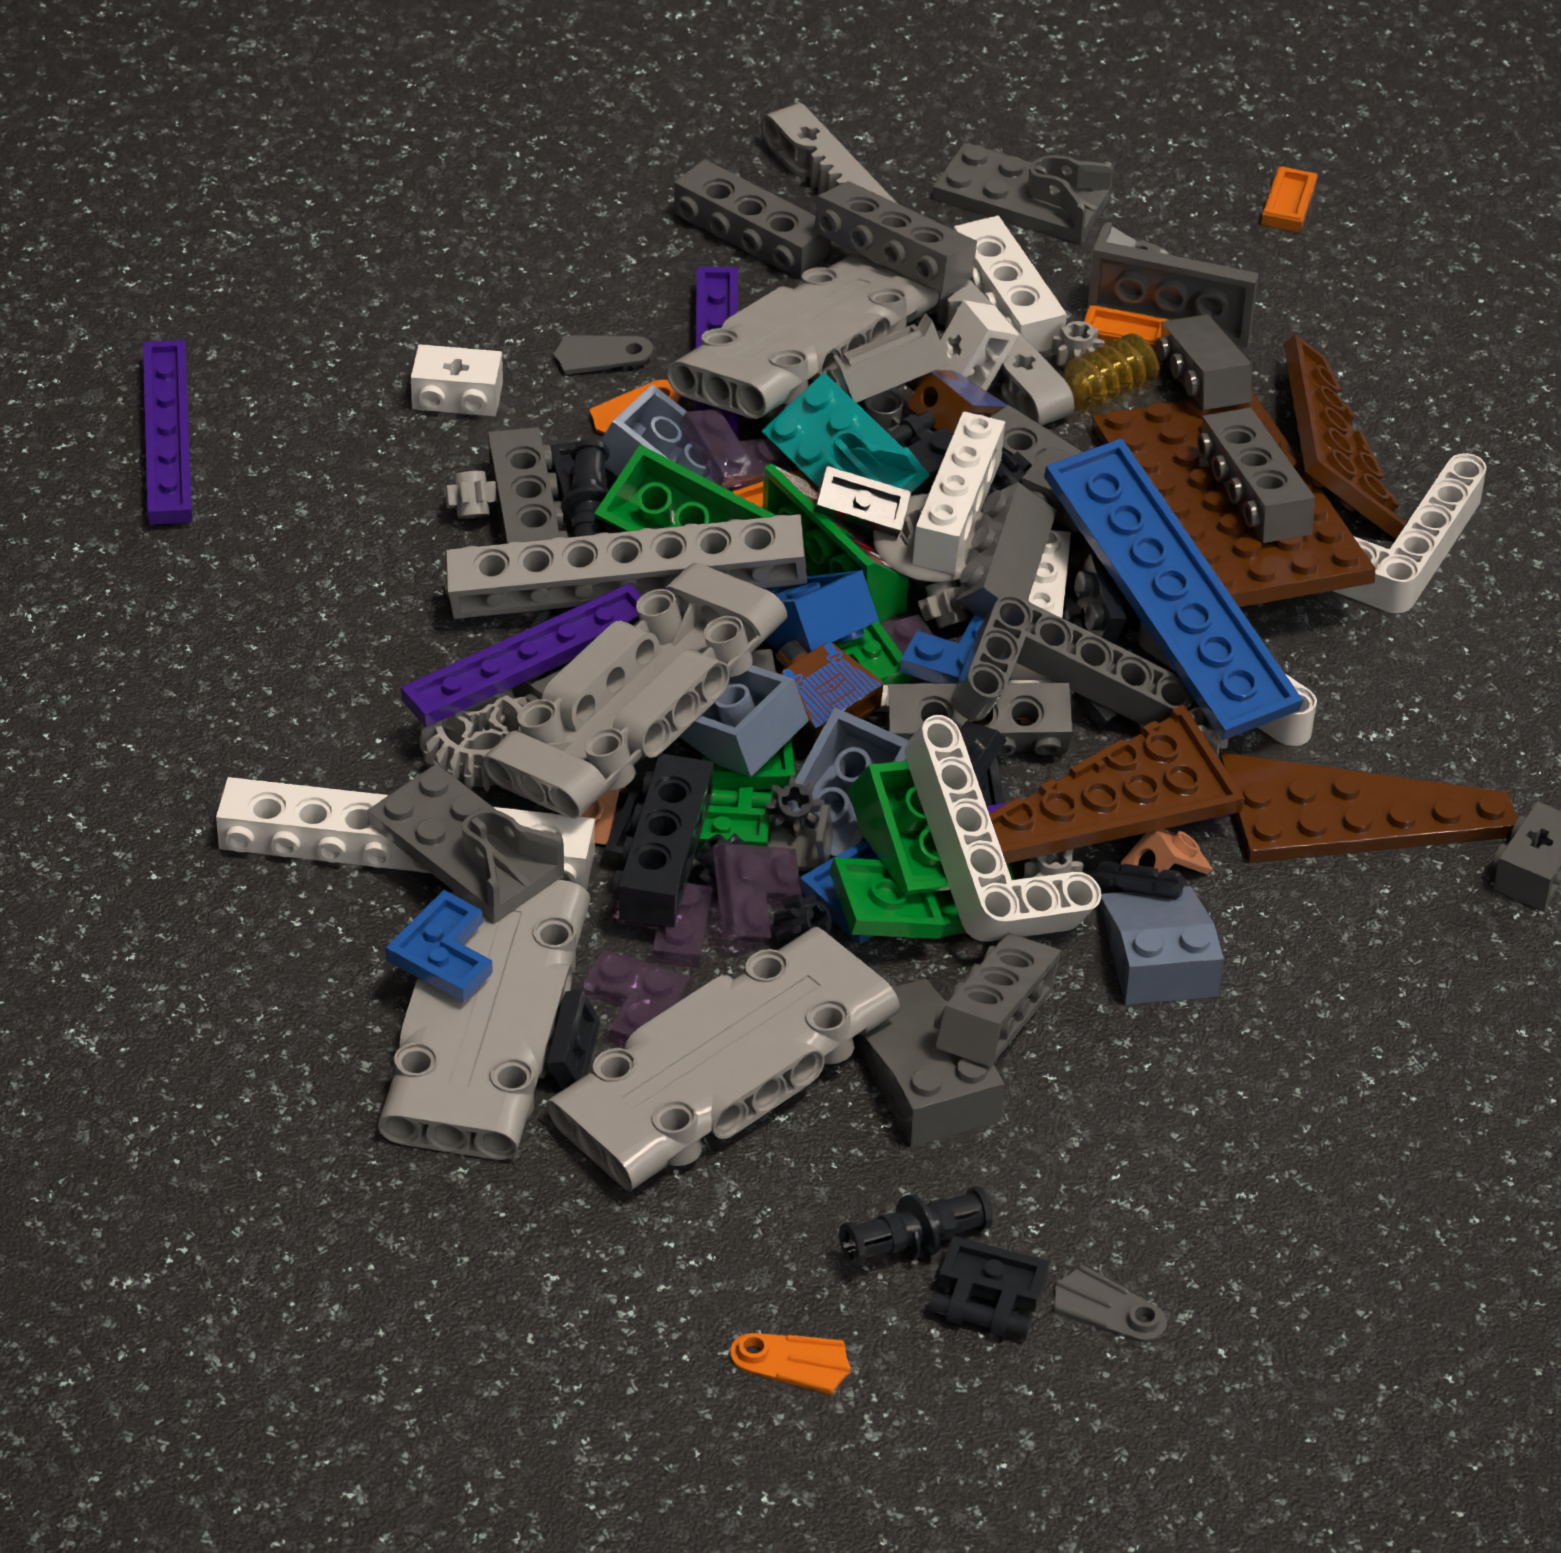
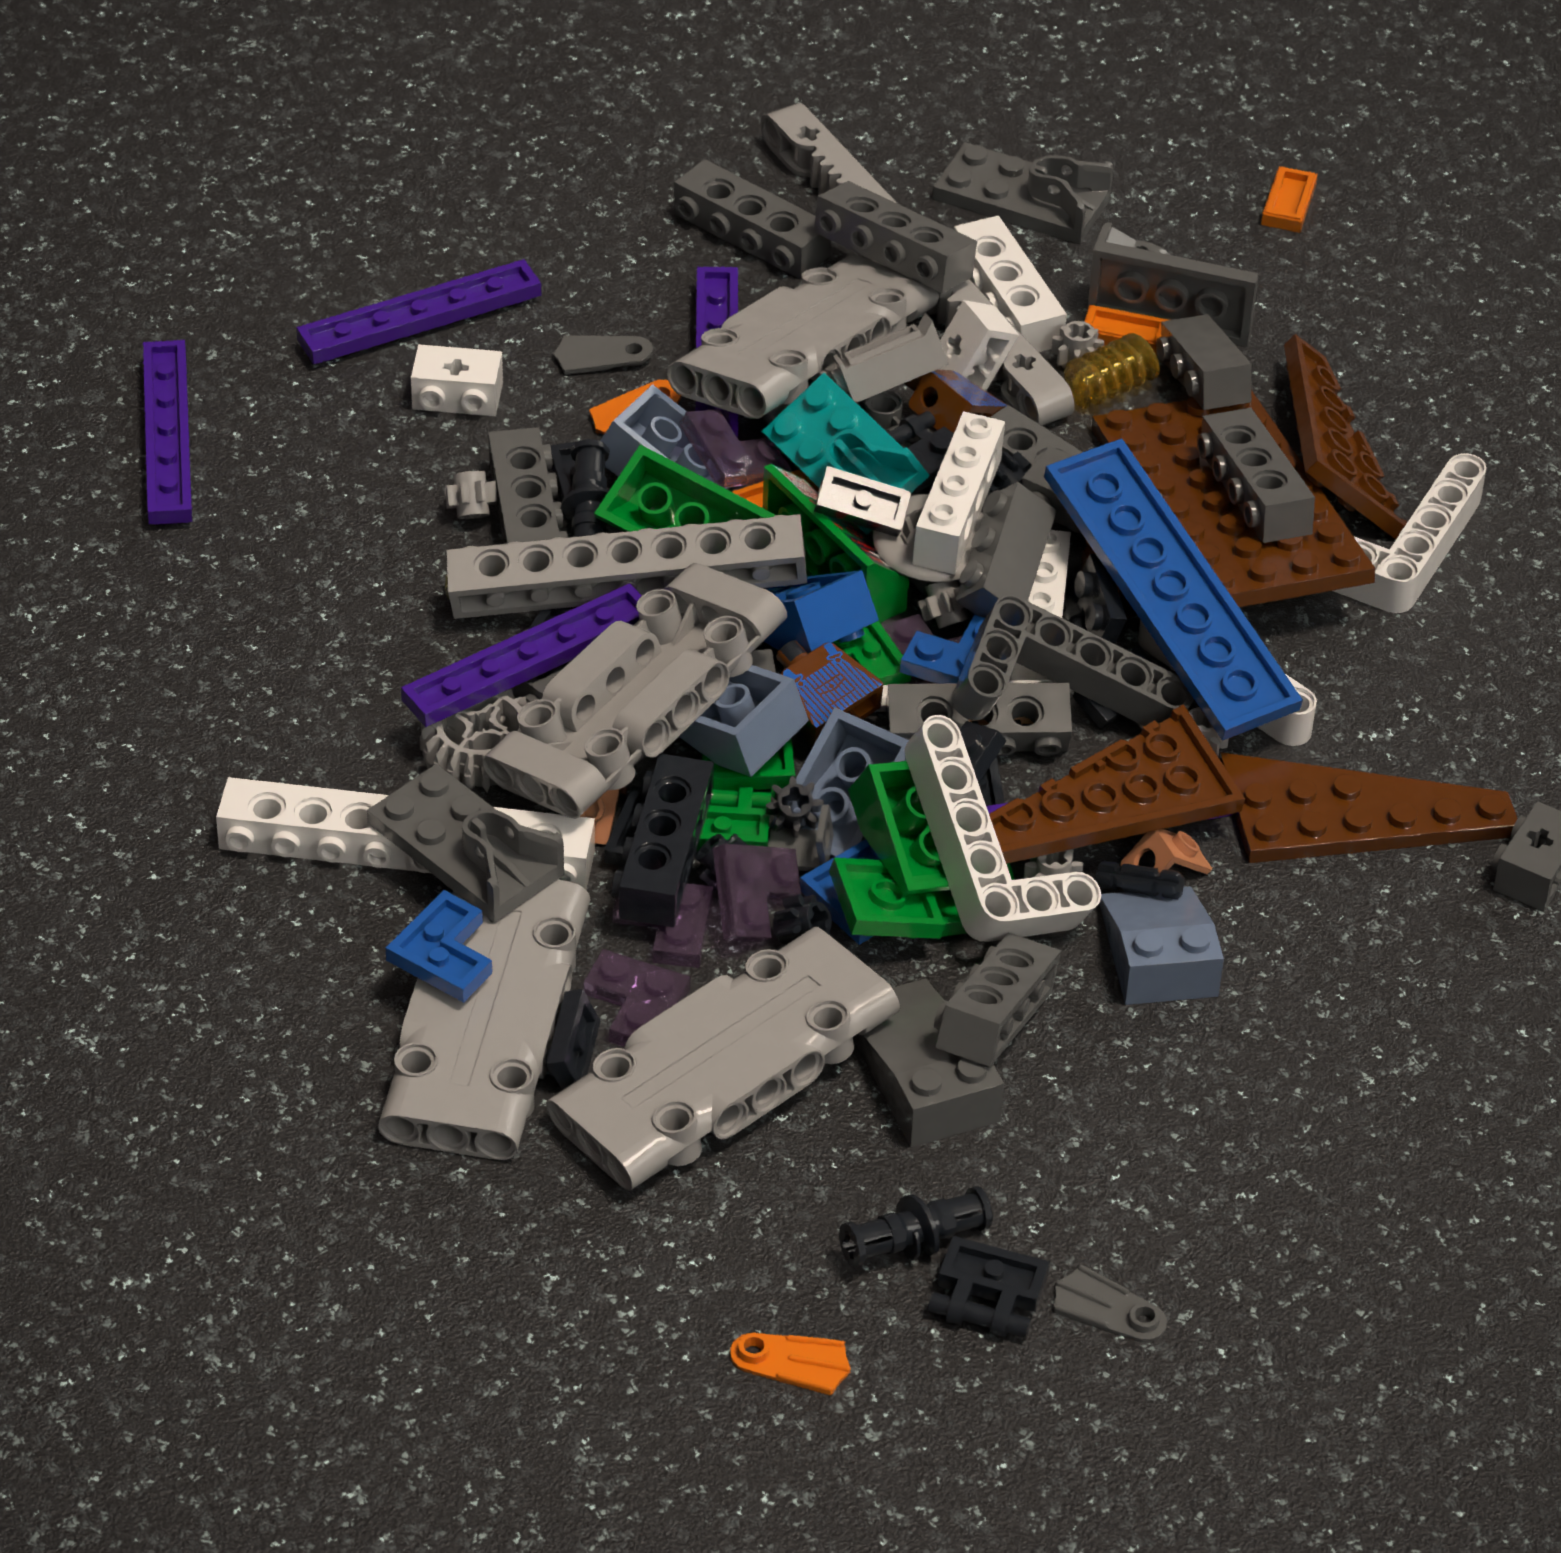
none -> dark purple plate [296,259,542,365]

